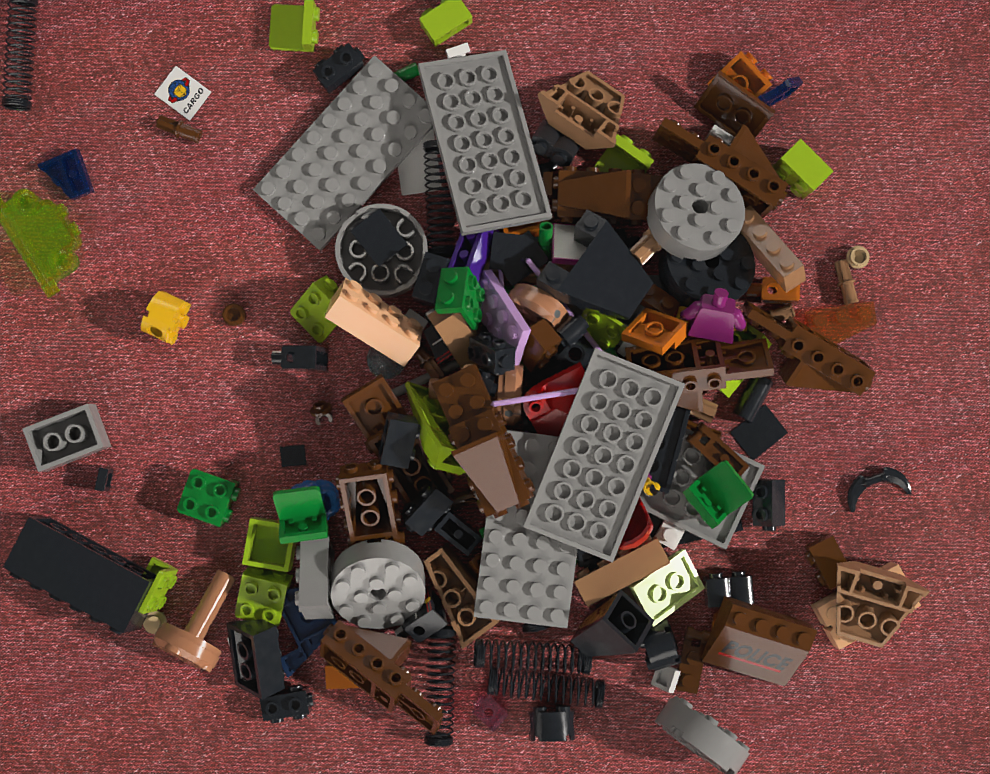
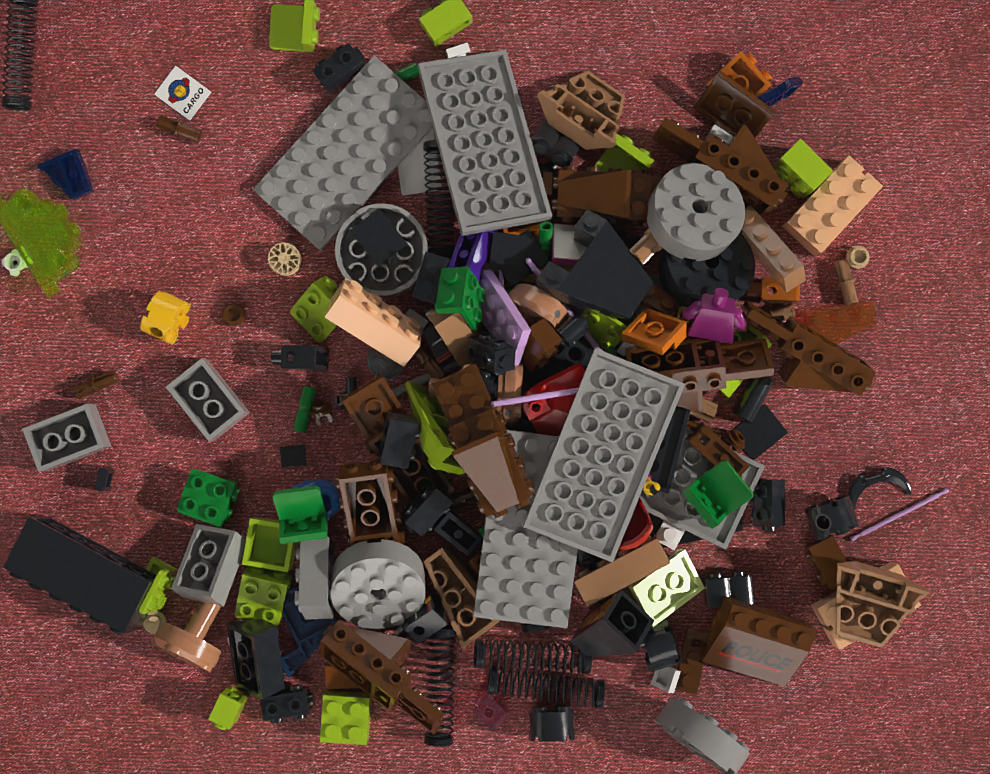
none -> plate [2,249,30,277]
none -> reddish brown axle [72,370,119,399]
none -> light grey brick [166,358,250,441]
none -> light grey brick [171,524,246,607]
none -> lime brick [208,685,250,730]
none -> tan wheel [268,242,302,276]
none -> green piece [293,386,317,433]
none -> lime piece [320,690,372,745]
none -> black arm [335,377,357,409]
none -> reddish brown plate [722,429,745,451]
none -> light nougat piece [782,155,883,257]
none -> black brick [804,495,859,541]
none -> lavender piece [850,488,949,541]

